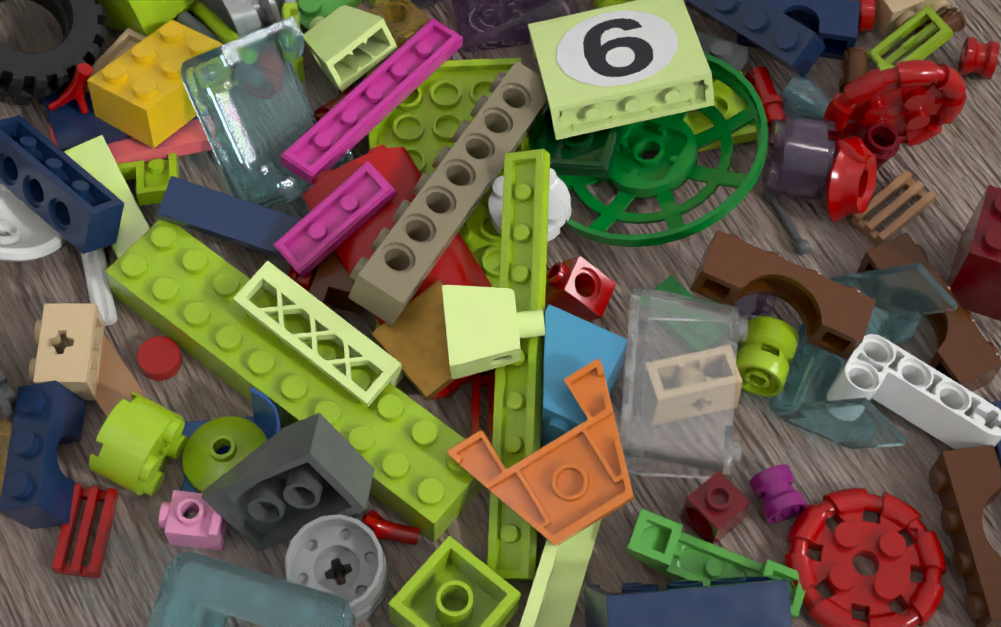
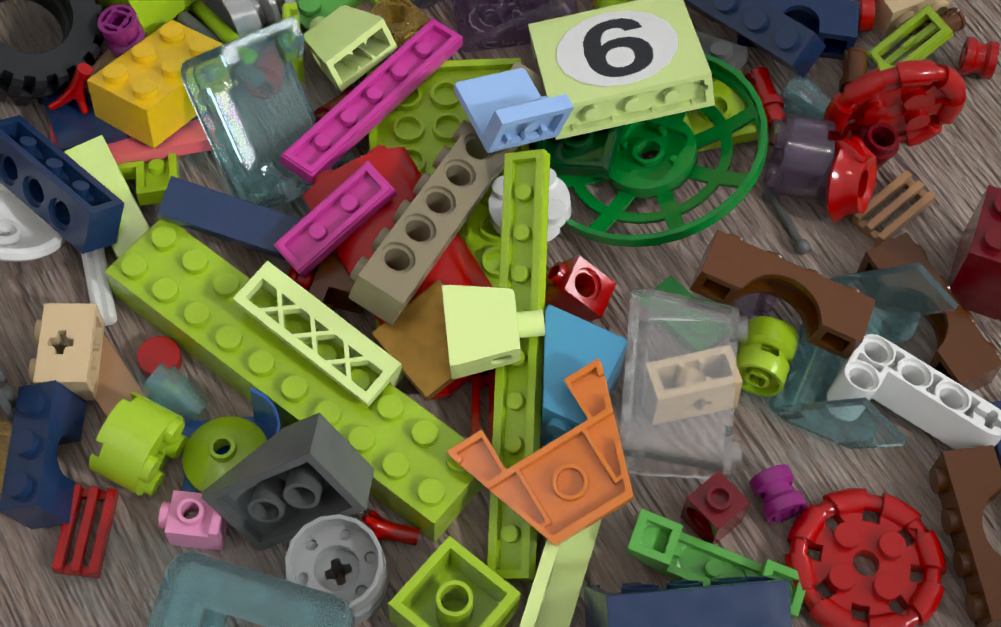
none -> magenta wheel [98,4,147,58]
none -> clear light blue cone [141,362,209,422]
none -> light blue bracket [453,68,574,153]

